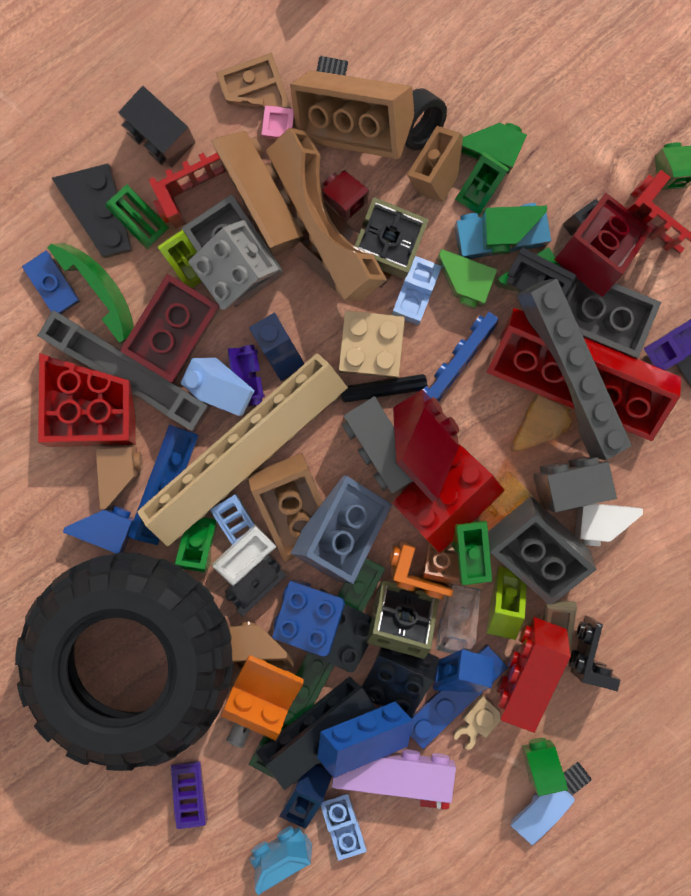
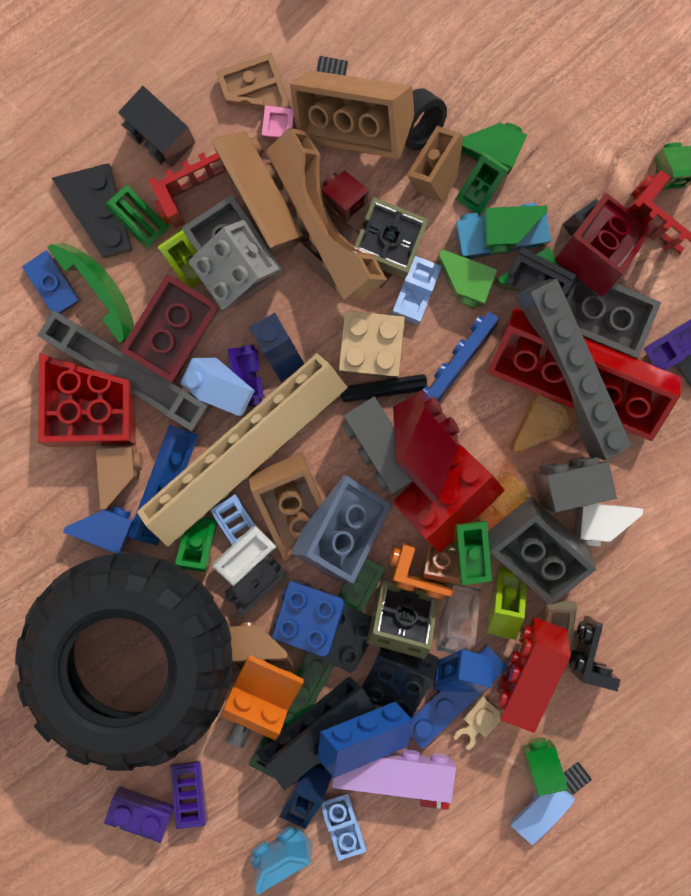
none -> dark purple brick [104,786,174,843]

